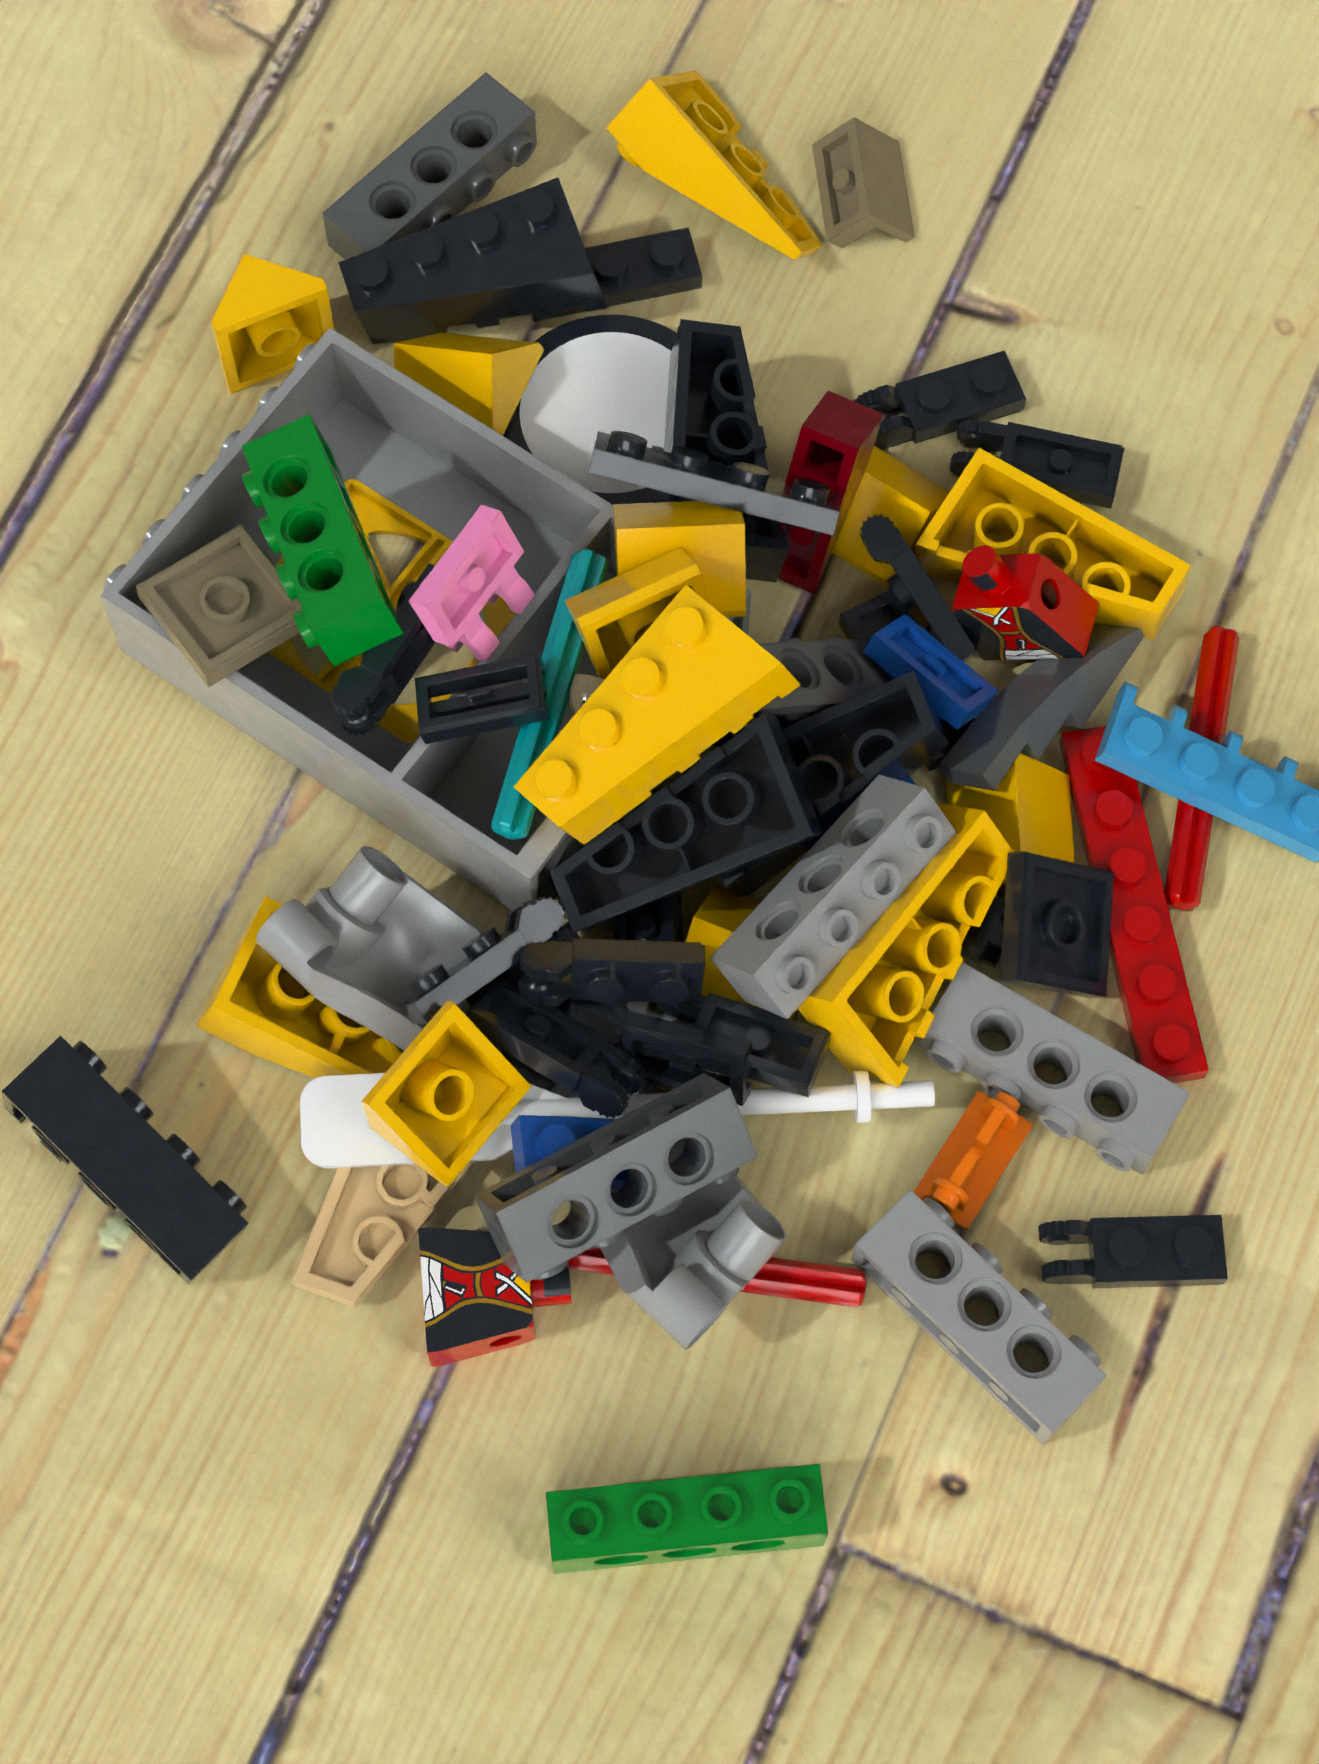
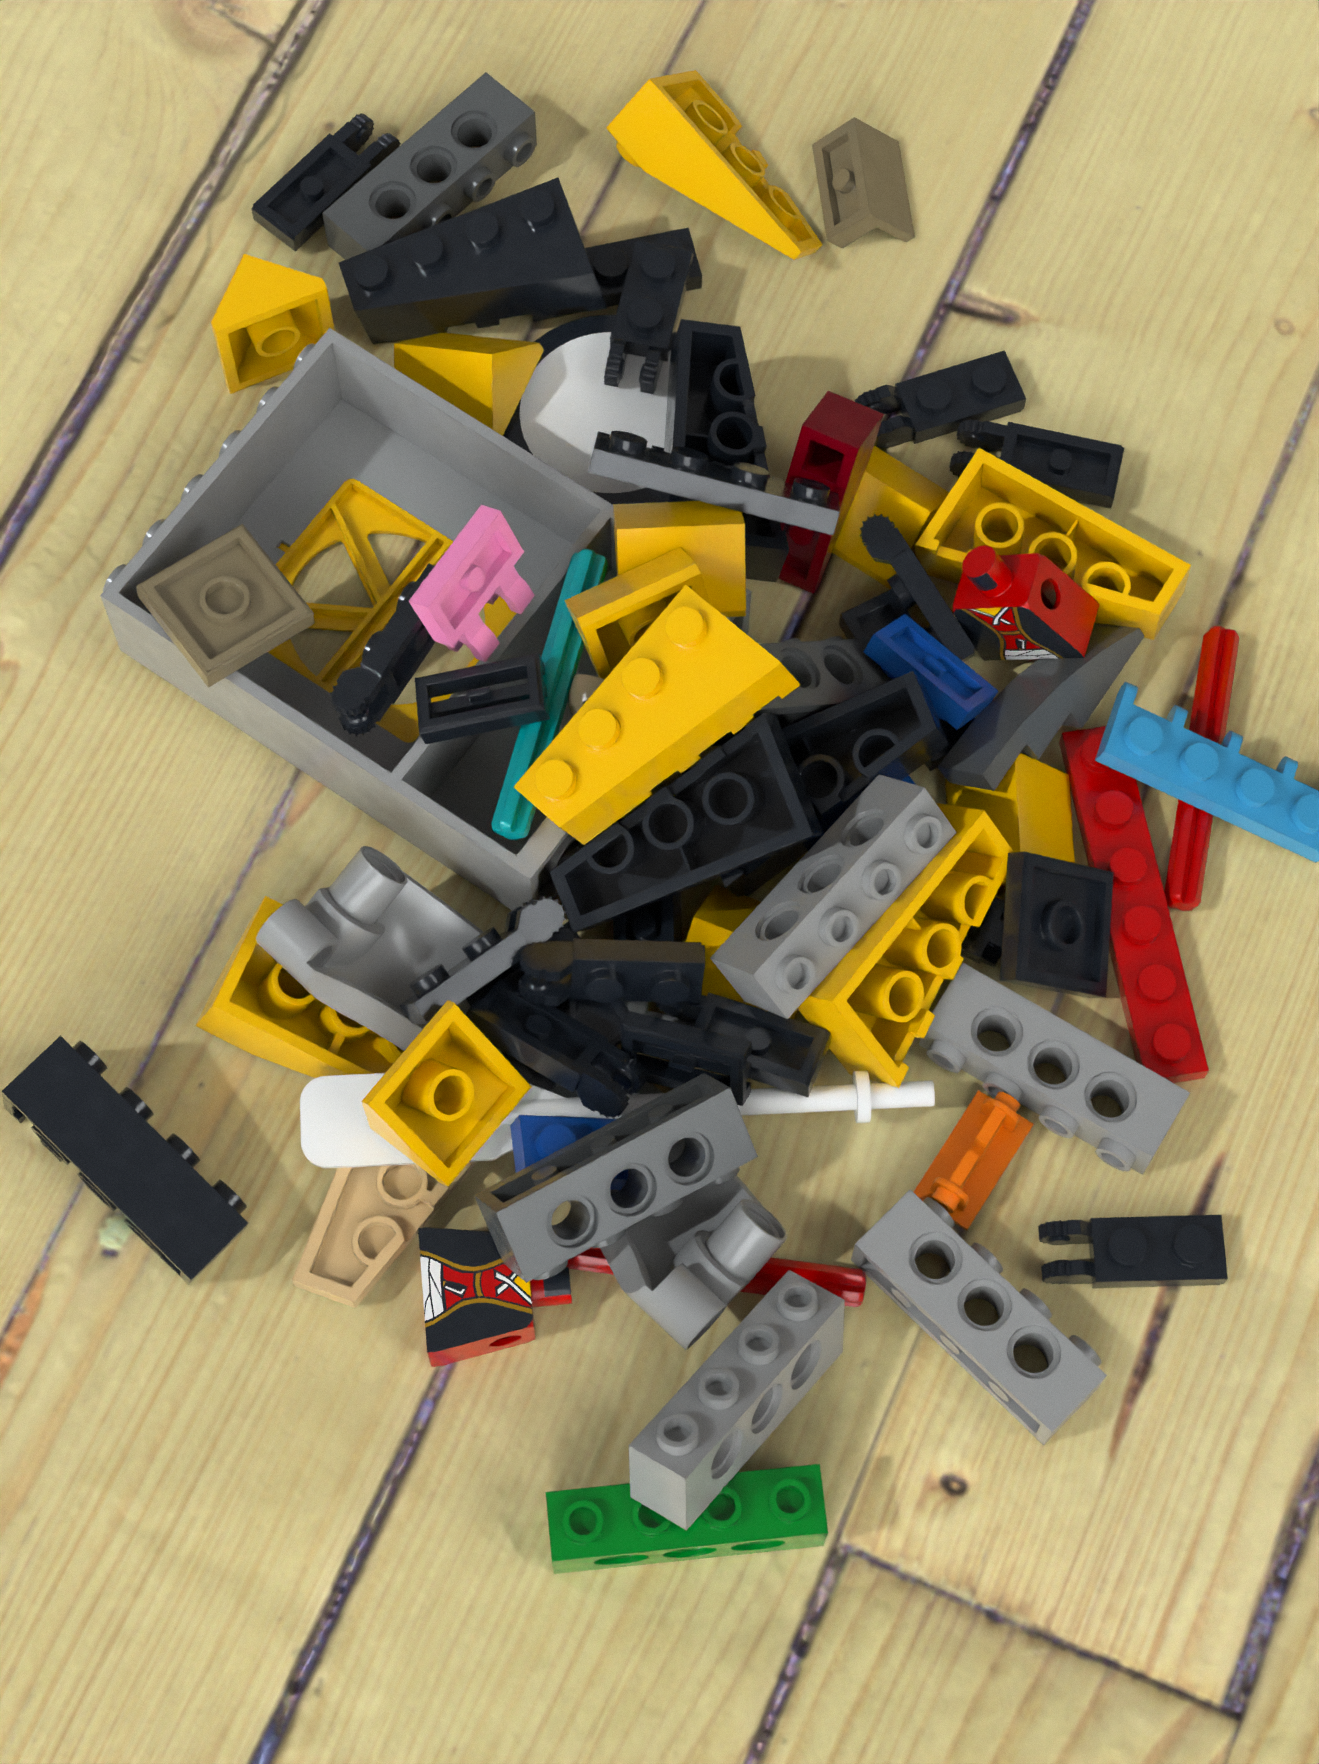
green brick [241,414,404,666] -> none
none -> black hinge [251,113,401,252]
none -> black hinge [604,239,693,394]
none -> light grey brick [628,1270,845,1531]

